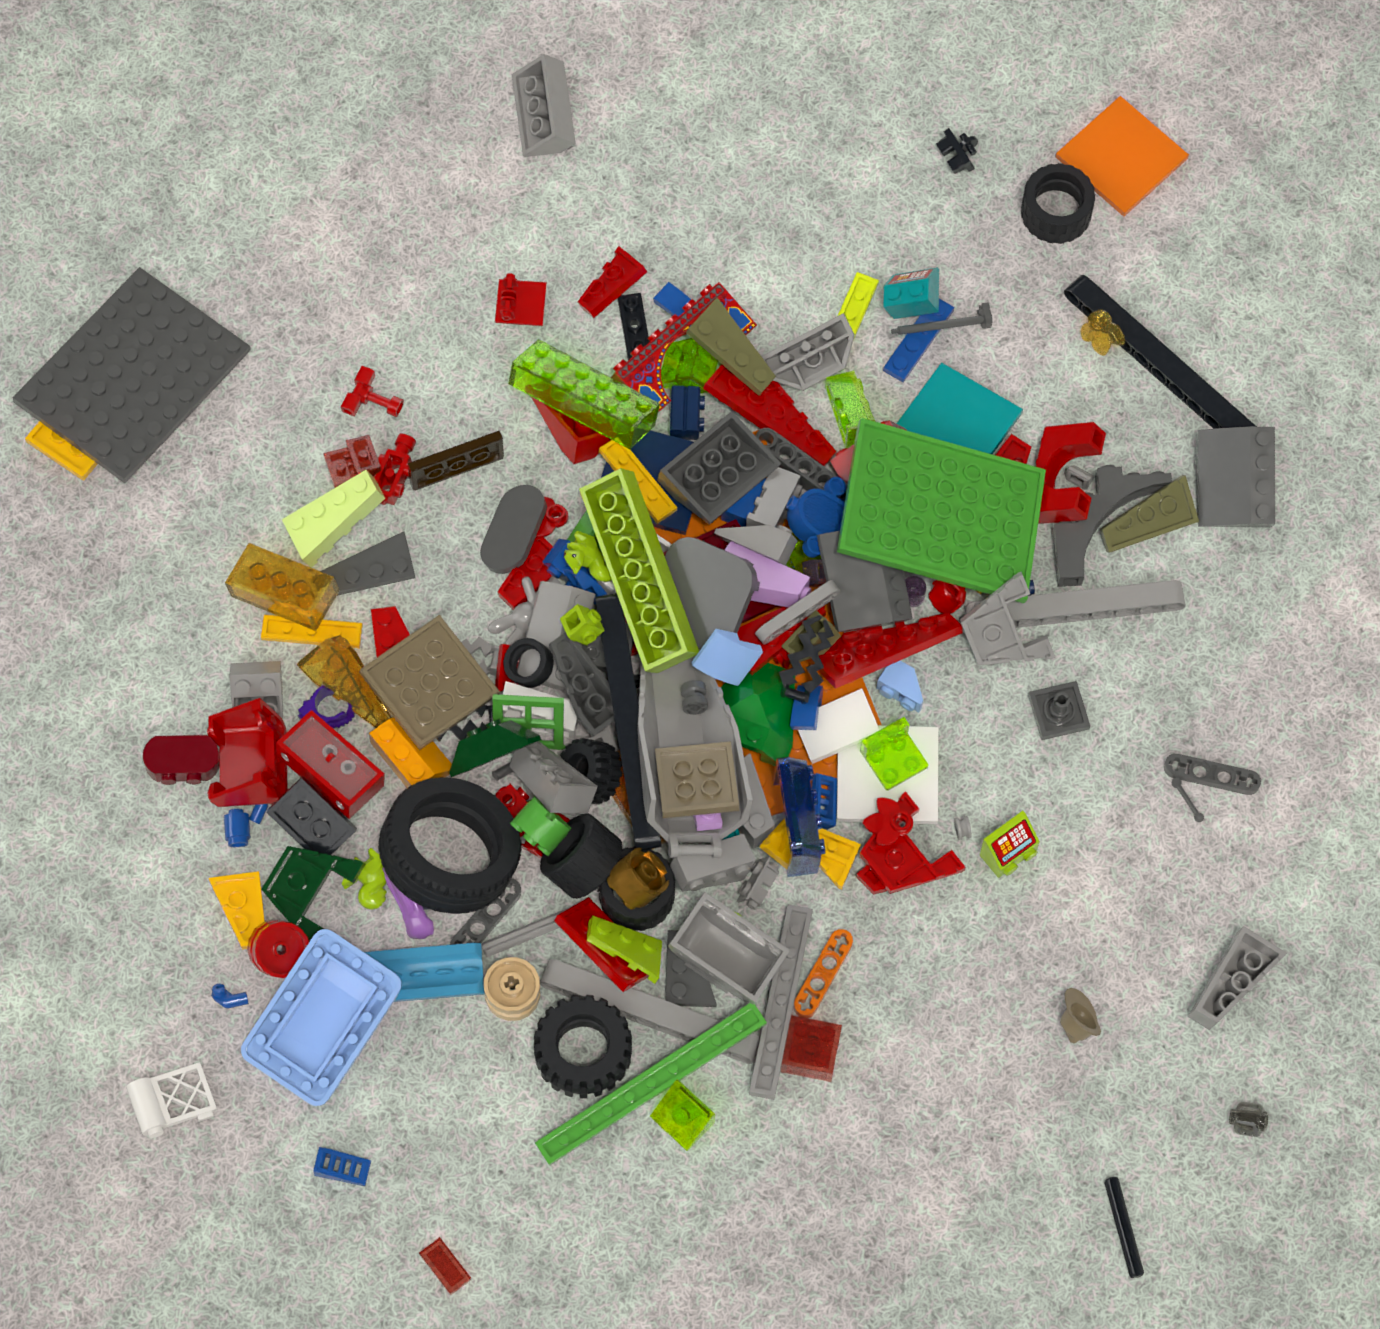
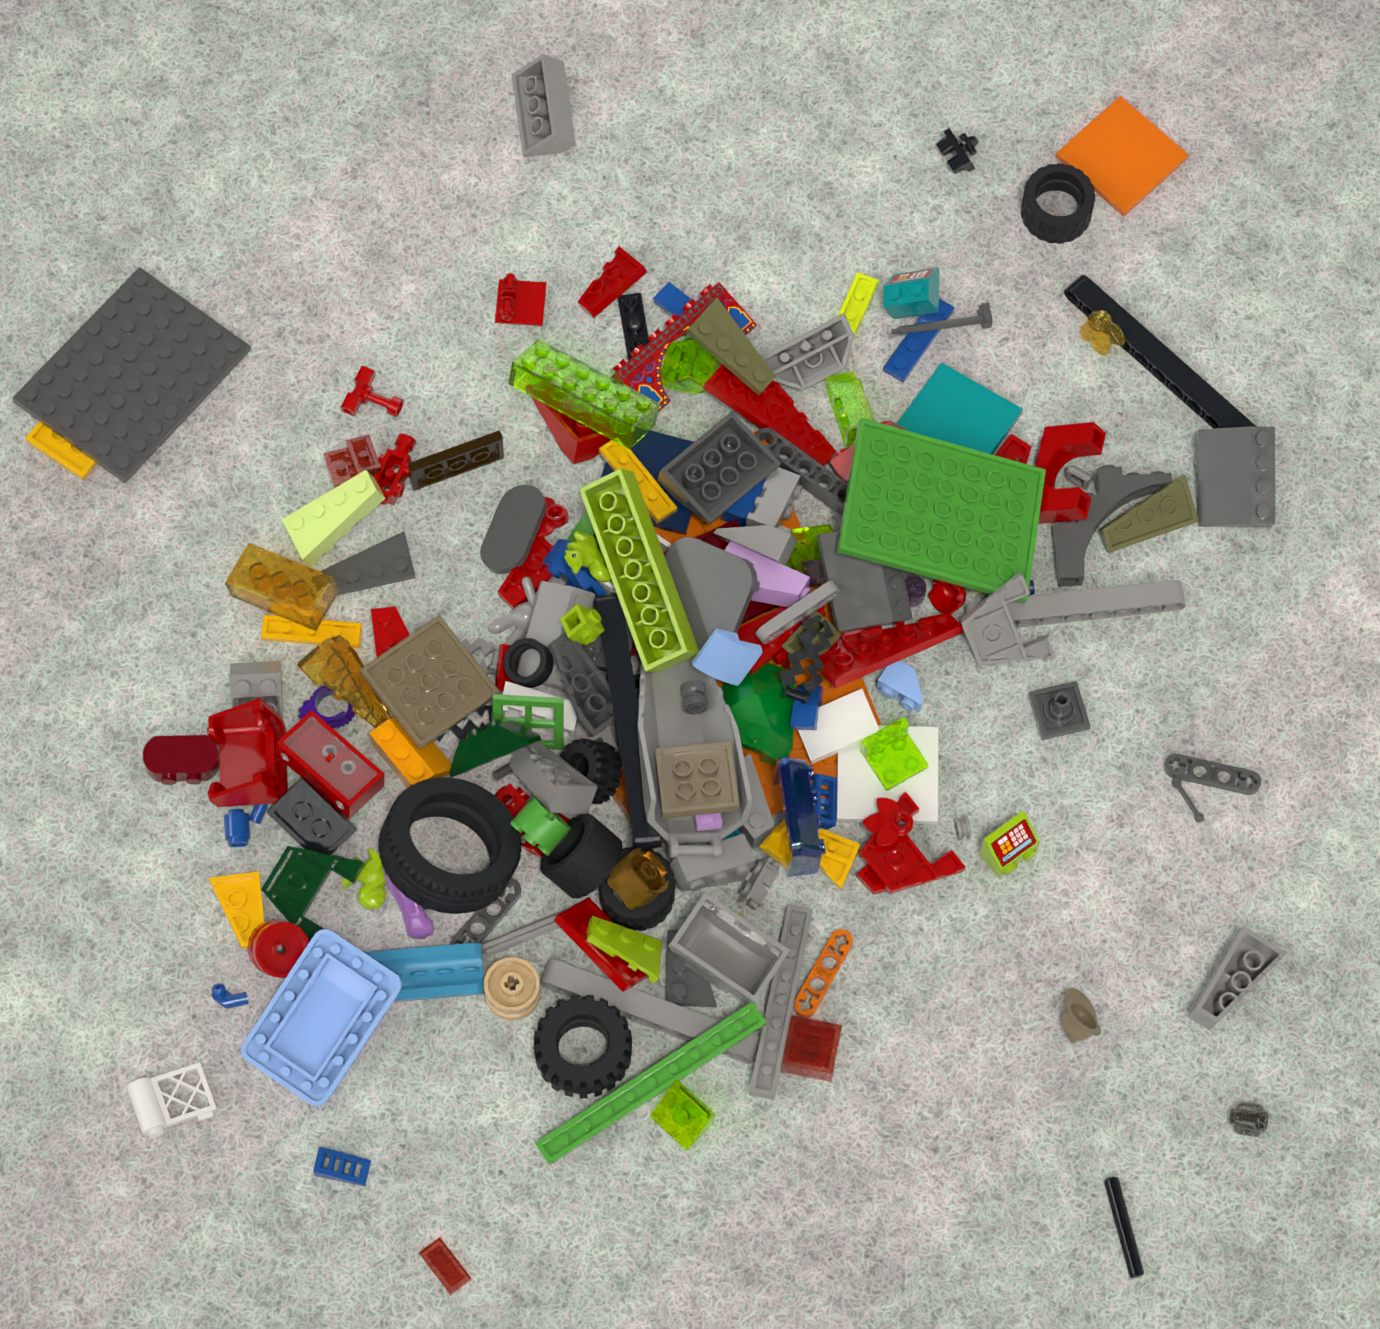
dark blue brick [670,386,705,440] -> none
blue piece [786,477,846,558] -> none

